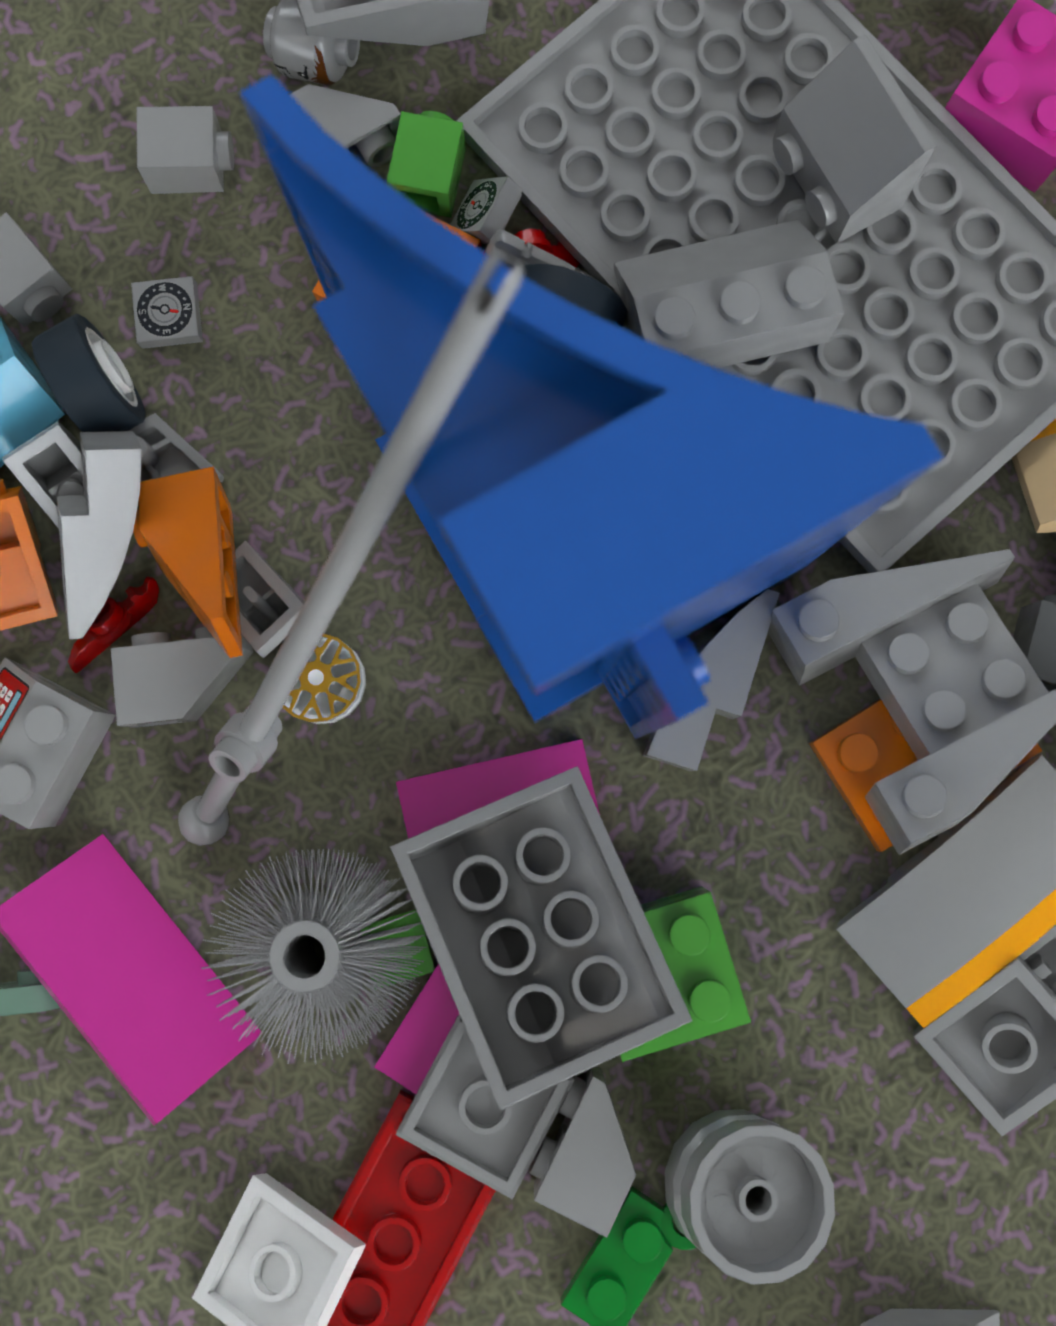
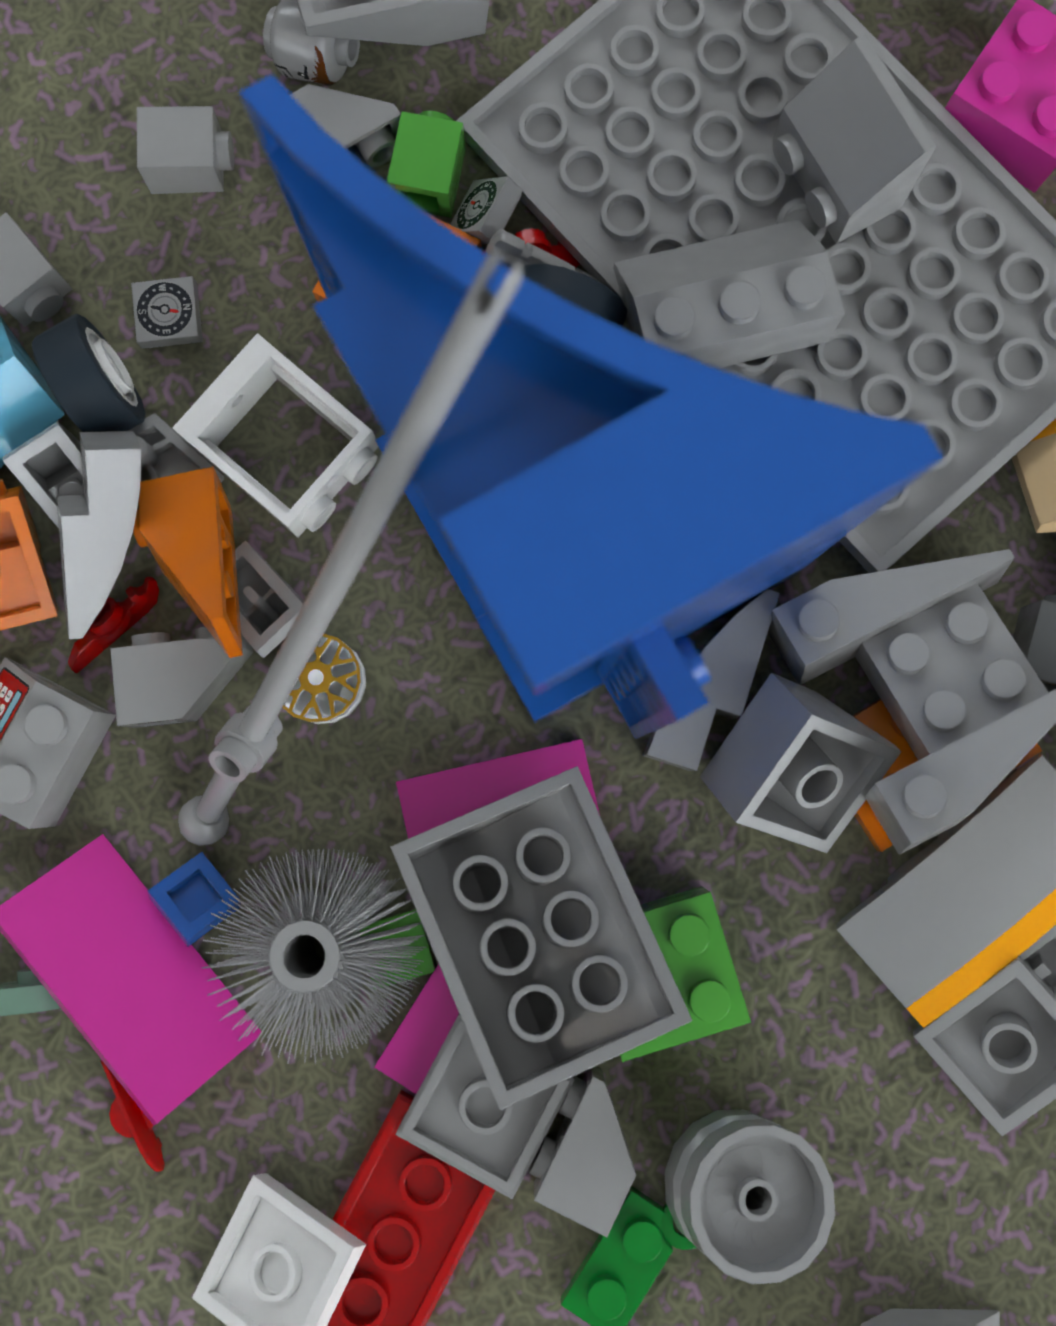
none -> red piece [100,1060,165,1172]
none -> blue plate [148,852,241,947]
none -> white window [173,333,379,538]
none -> light grey slope [700,672,902,853]

